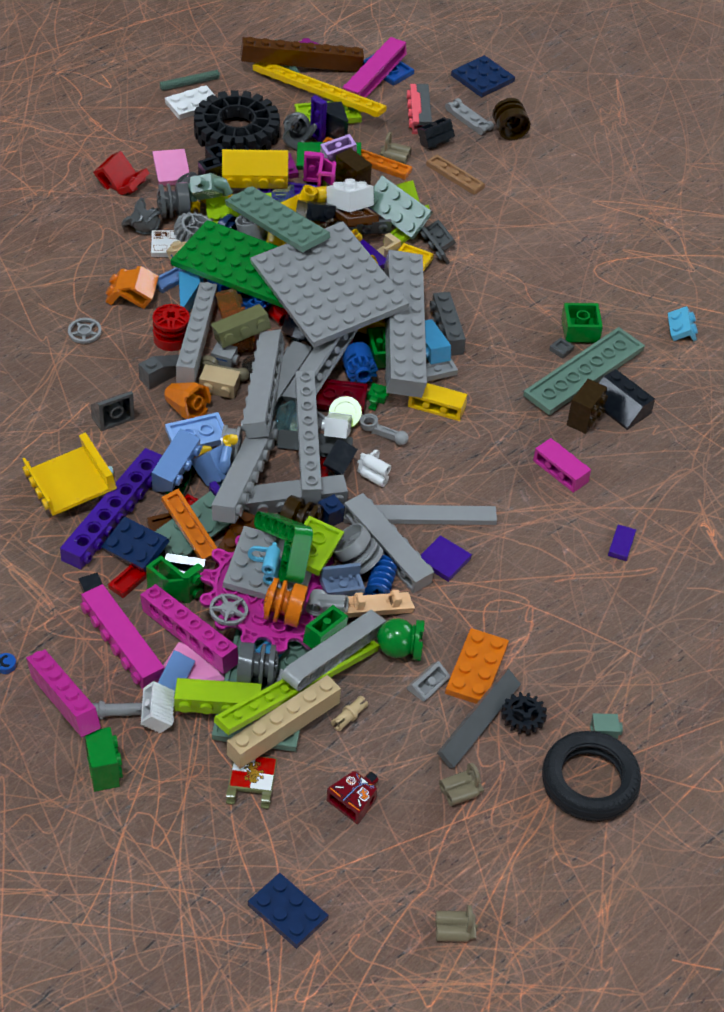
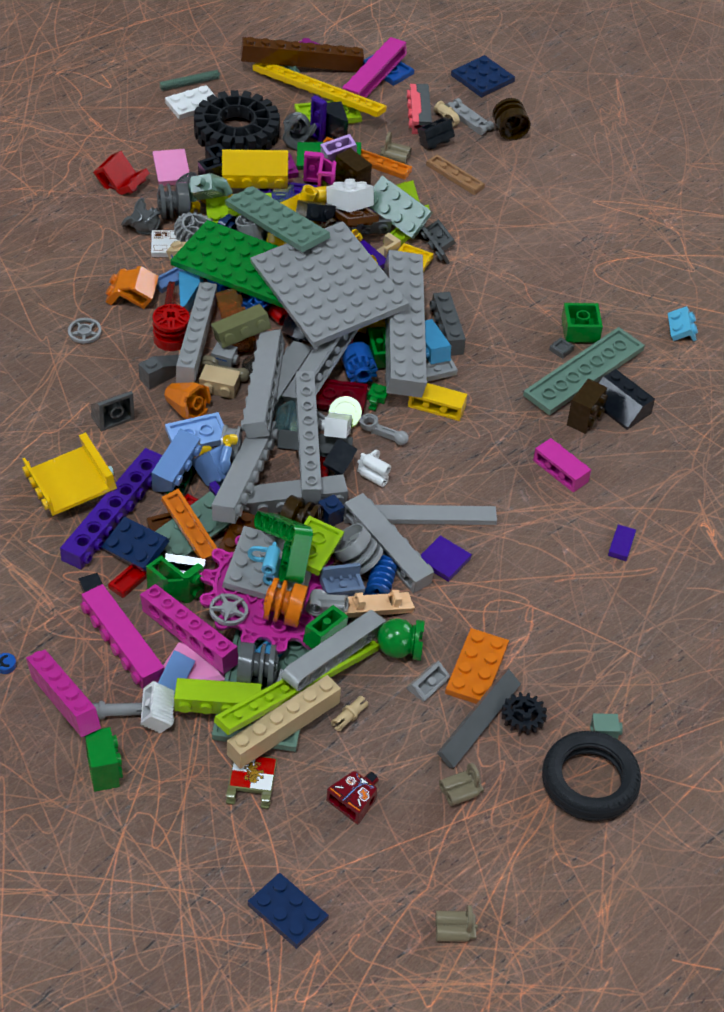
none -> clear red tile [164,281,175,305]
none -> tan connector [434,101,460,127]

